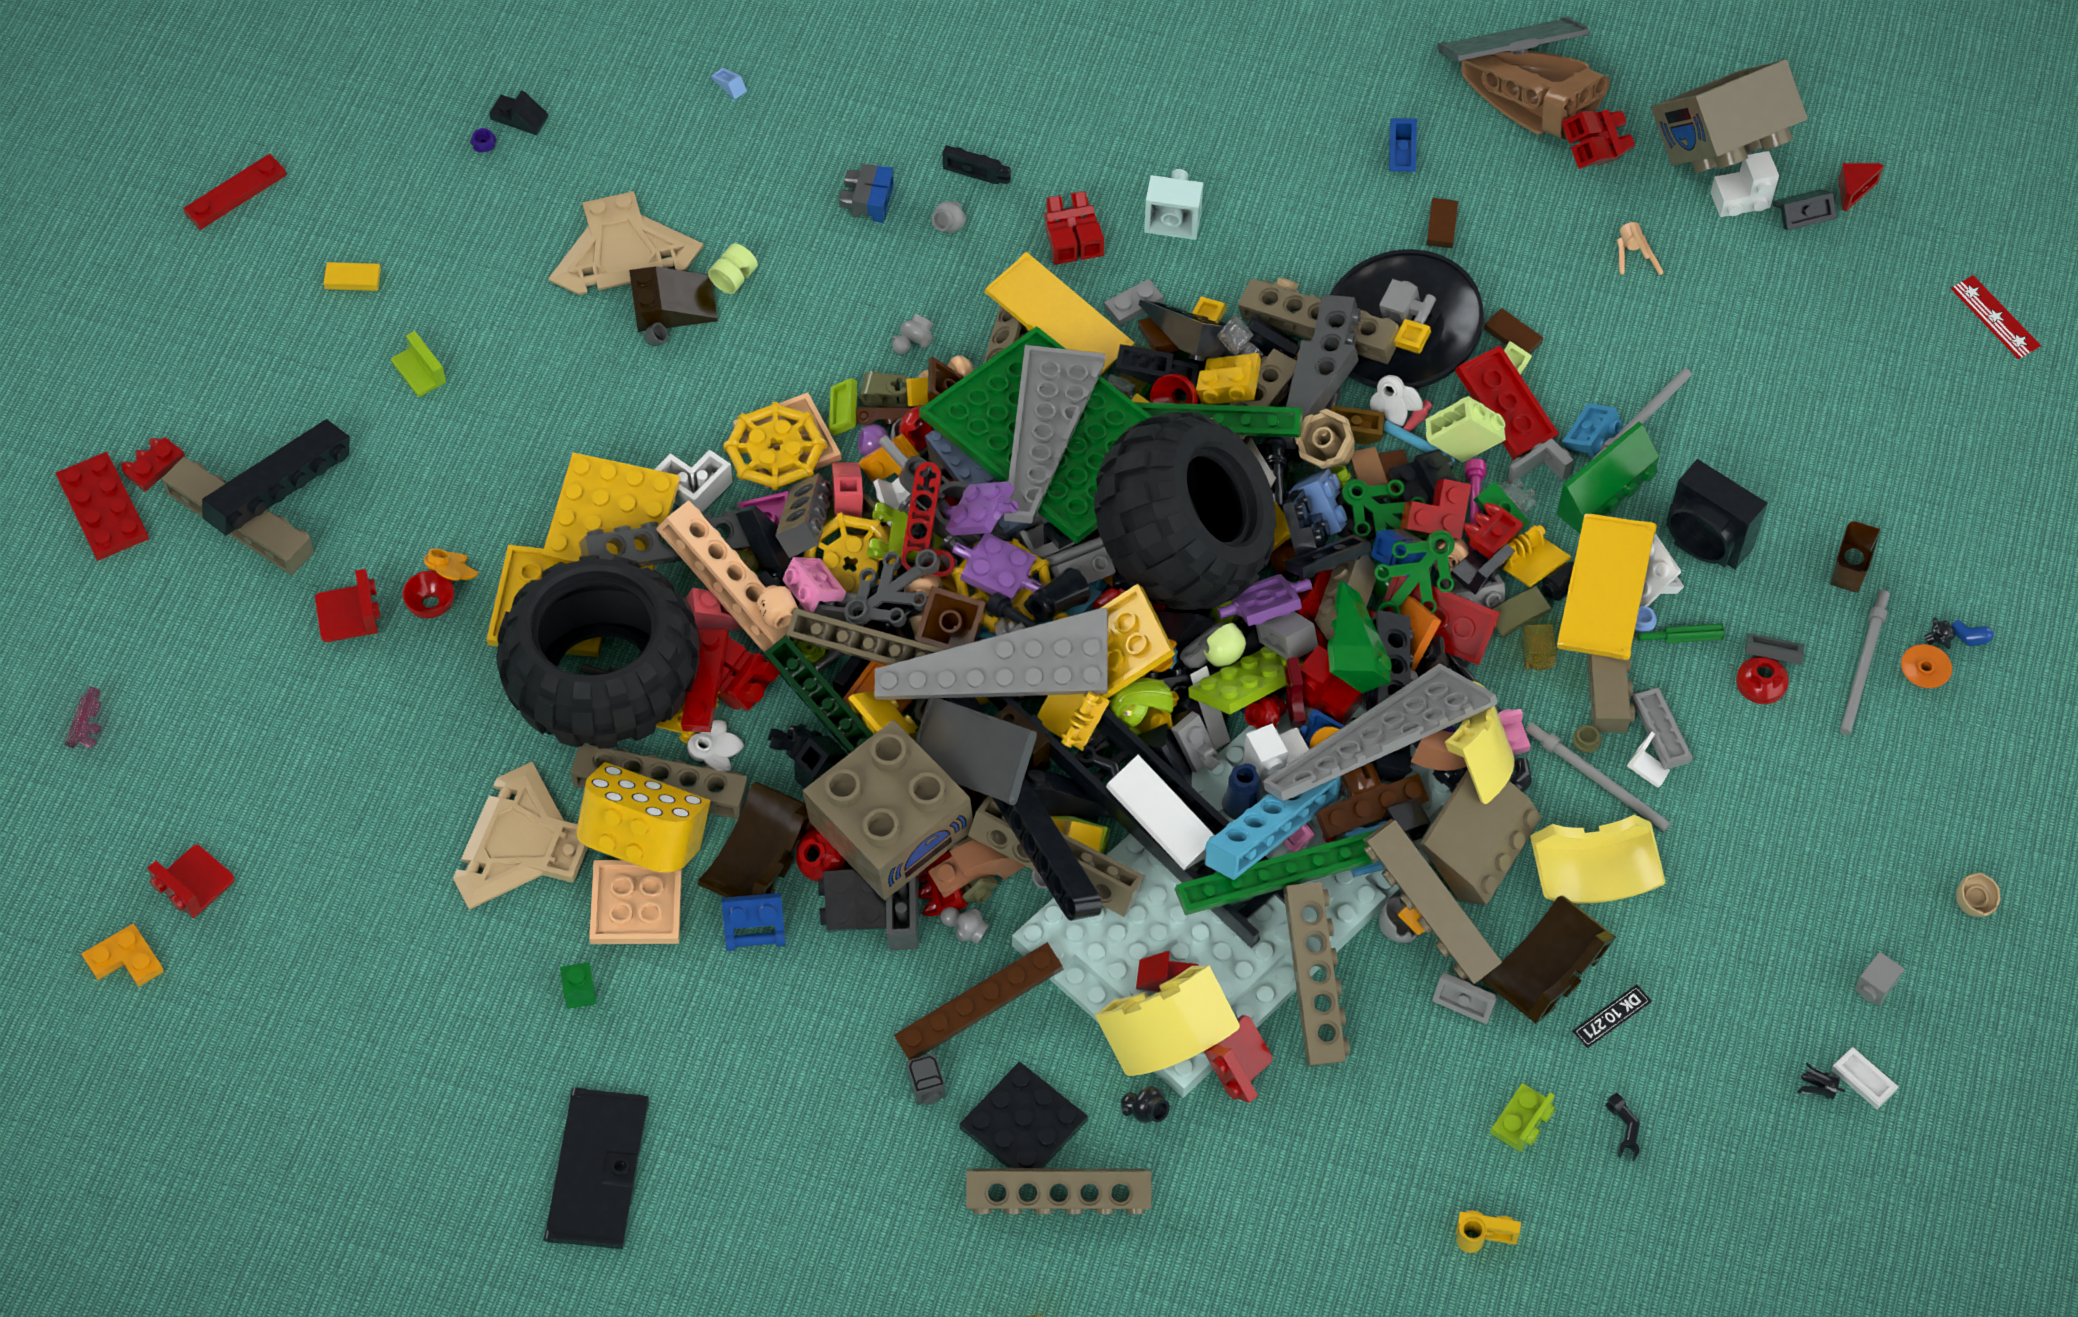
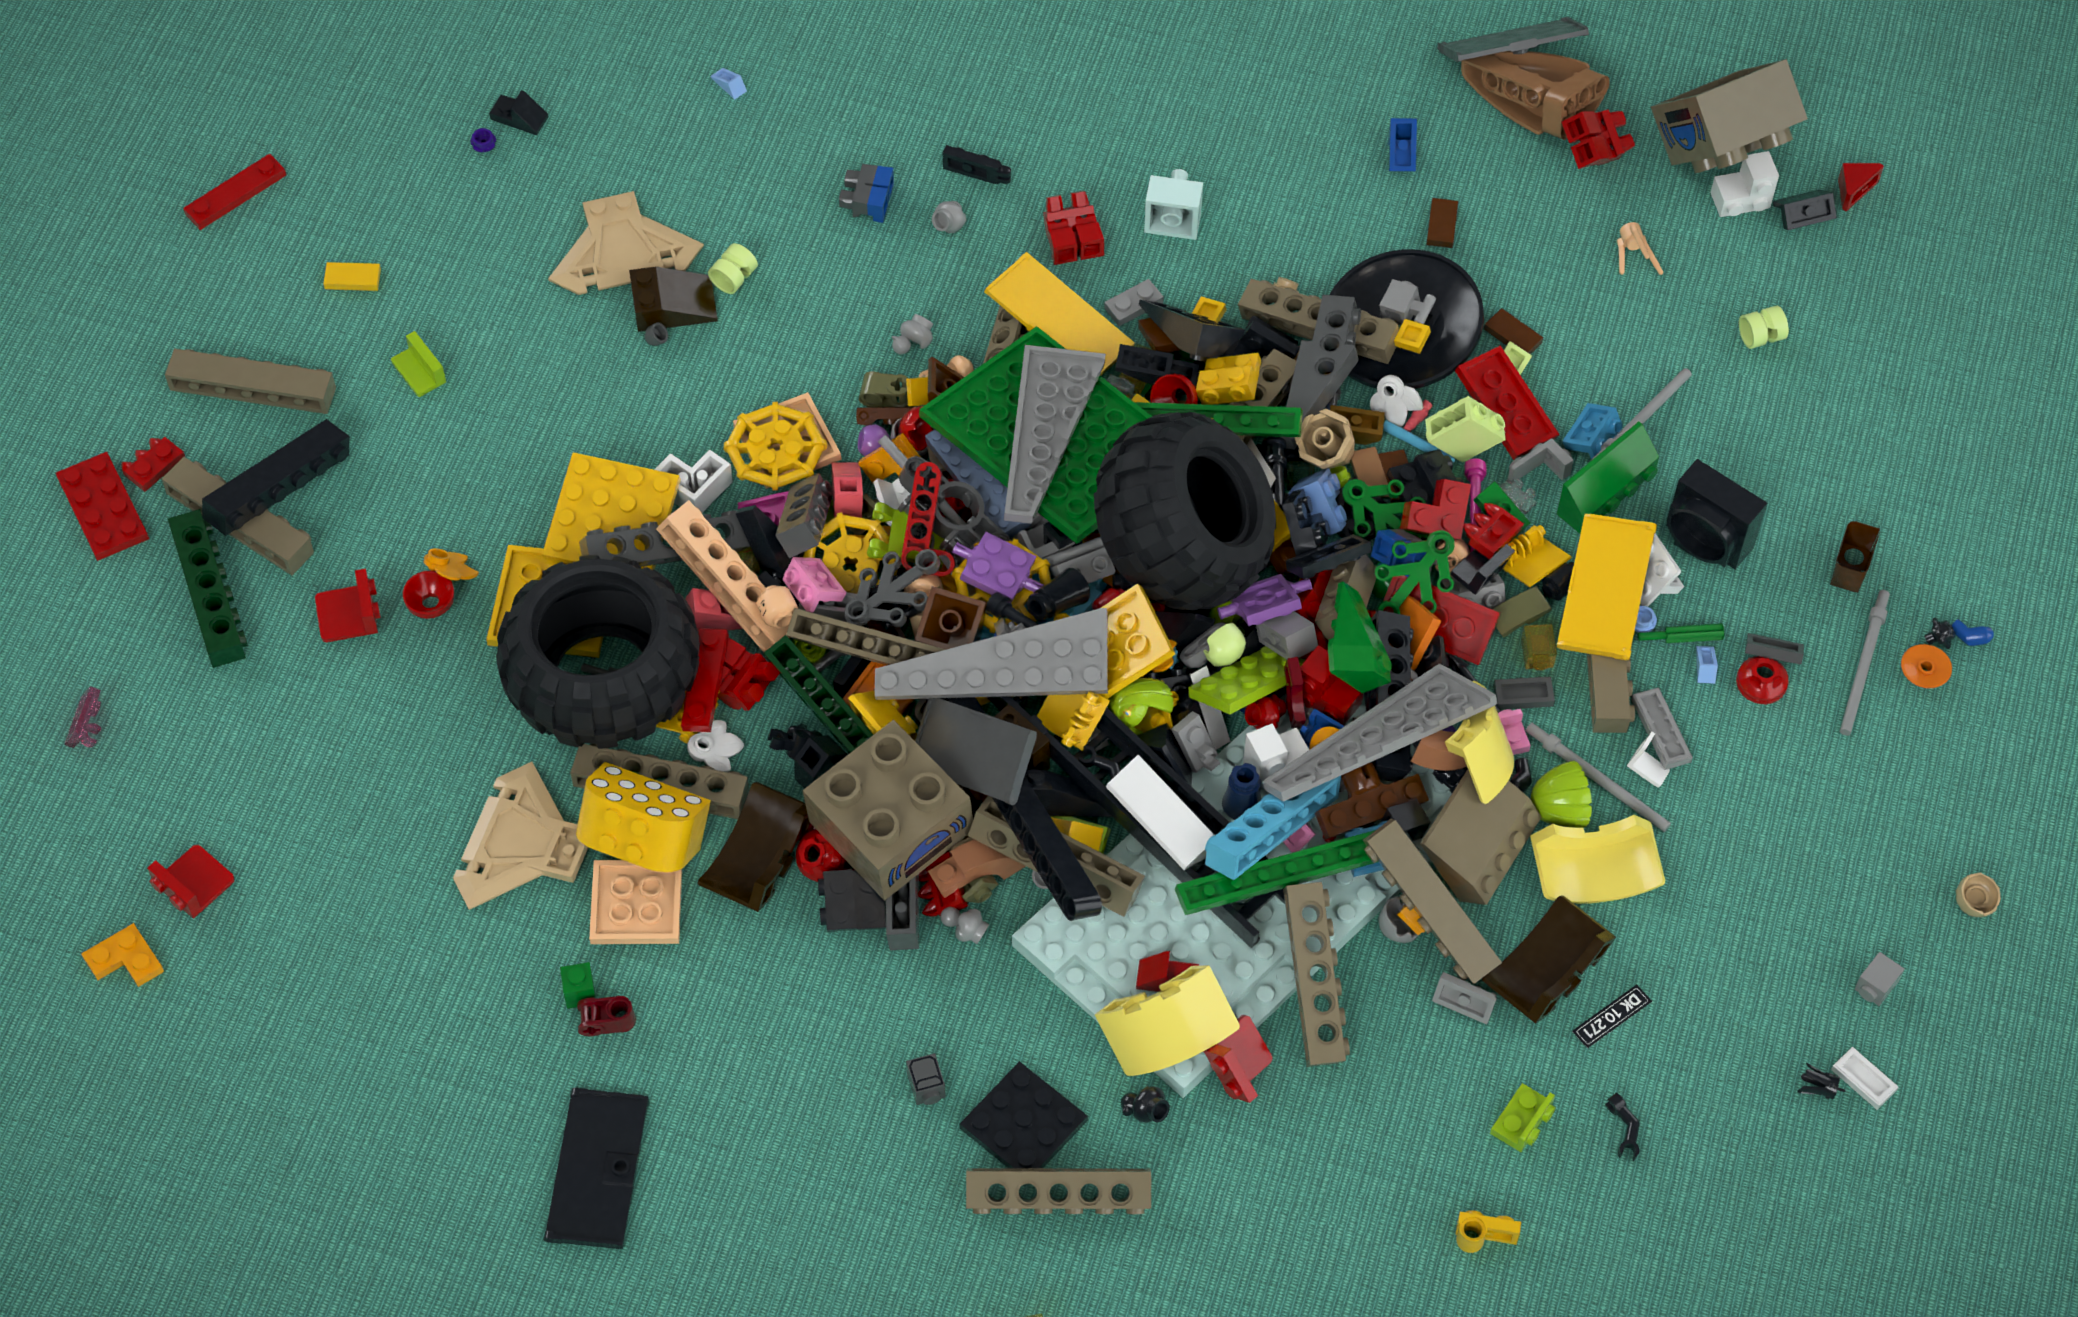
blue plate [722,893,785,951] -> none
lime tile [829,378,858,436] -> none
reddish brown plate [894,942,1064,1060] -> none
medium lavender plate [943,481,1019,536] -> none
clear plate [1217,315,1263,358] -> none
olive plate [1572,725,1602,753] -> none
red sticker [1950,275,2041,360] -> none
none -> dark tan brick [165,349,336,414]
none -> dark green brick [167,509,248,668]
none -> dark red piece [577,996,636,1037]
none -> dark grey tile [1493,677,1555,710]
none -> lime hair [1530,761,1592,828]
none -> light blue piece [1696,646,1718,684]
none -> yellowish green wheel [1739,305,1789,349]

